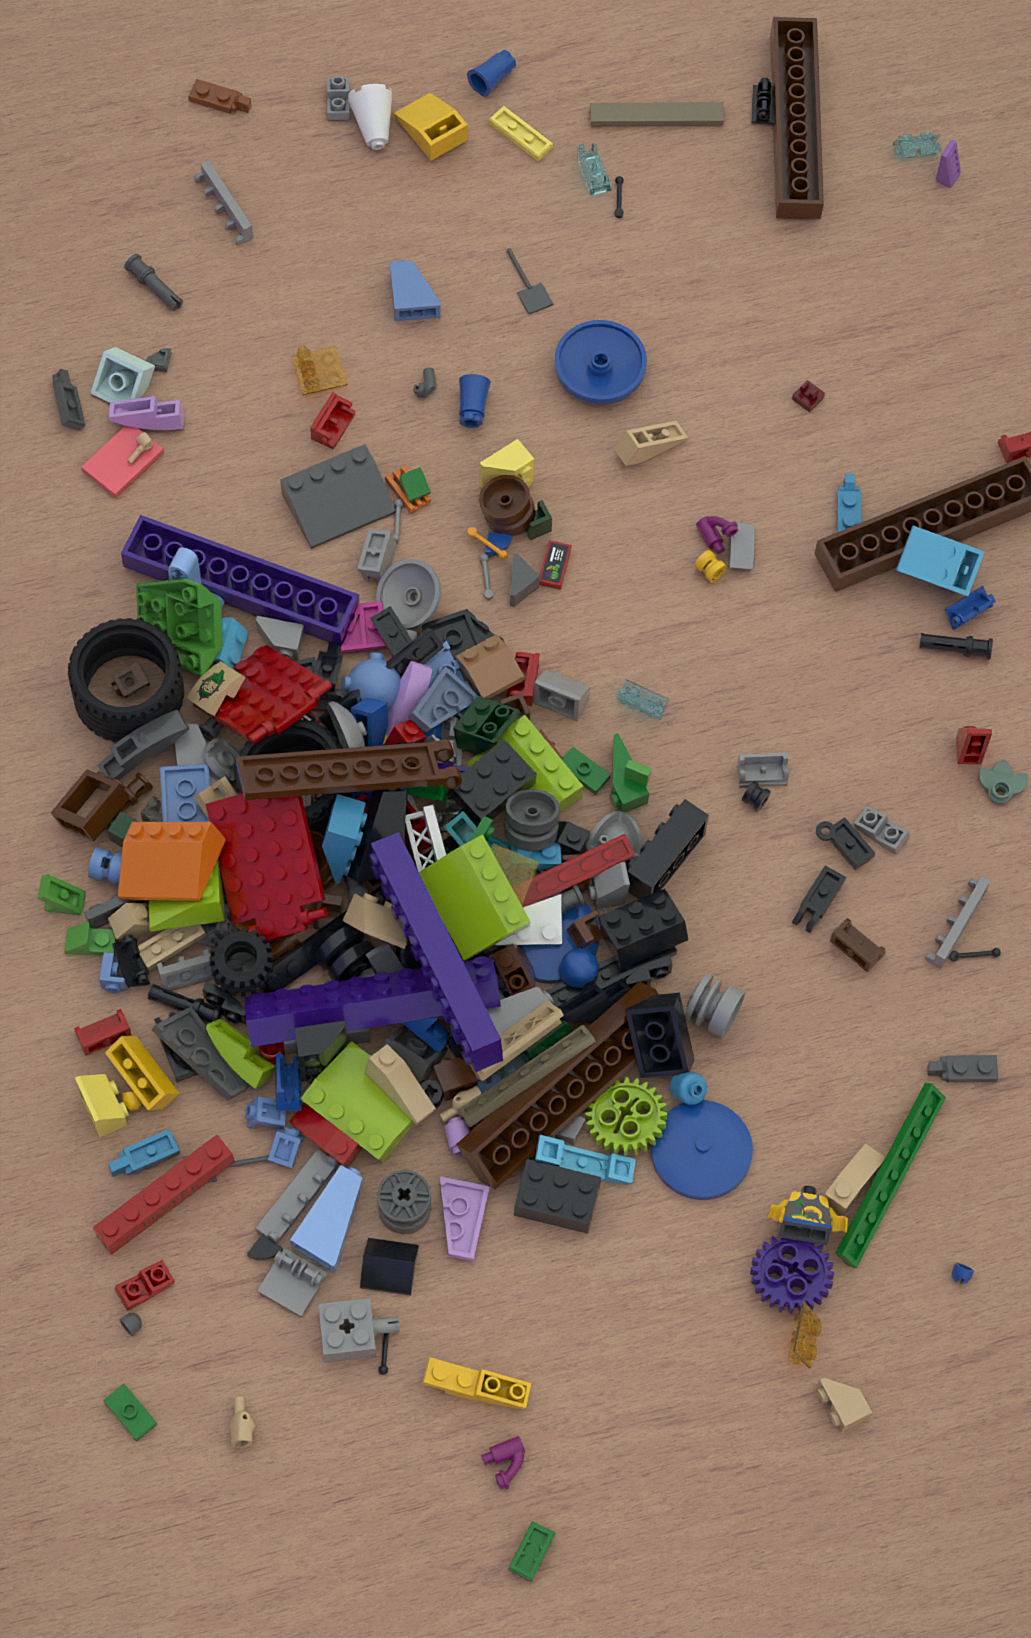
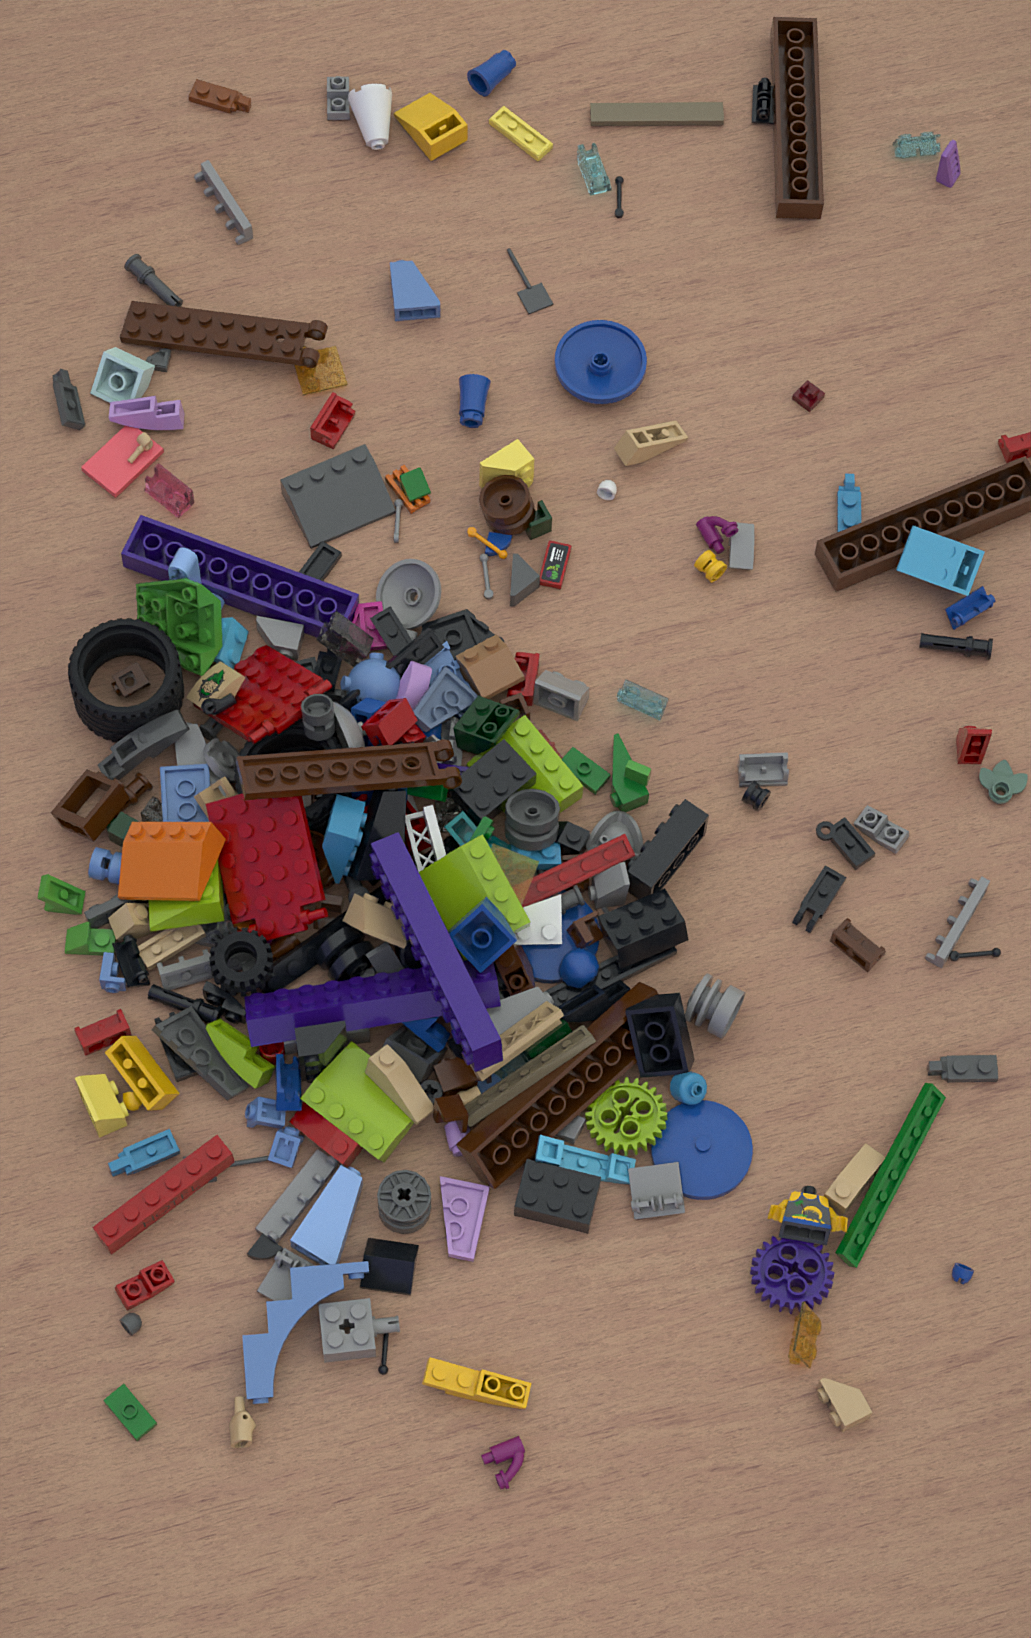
light grey hinge [357,529,397,583] -> none
dark grey arm [413,367,436,398] -> none
green plate [508,1521,556,1582] -> none
black slope [625,955,672,989] -> none
none -> reddish brown hinge [120,301,328,368]
none -> clear pink hinge [144,463,195,518]
none -> black arm [201,693,237,715]
none -> medium blue arch [242,1261,369,1404]
none -> black tile [299,541,342,581]
none -> dark grey wheel [301,694,336,741]
none -> clear smoke hinge [317,611,374,667]
none -> red hinge [361,698,418,746]
none -> reddish brown panel [433,1094,469,1133]
none -> blue slope [448,897,518,973]
none -> white hinge [597,480,617,500]
none -> light grey hinge [628,1162,685,1220]

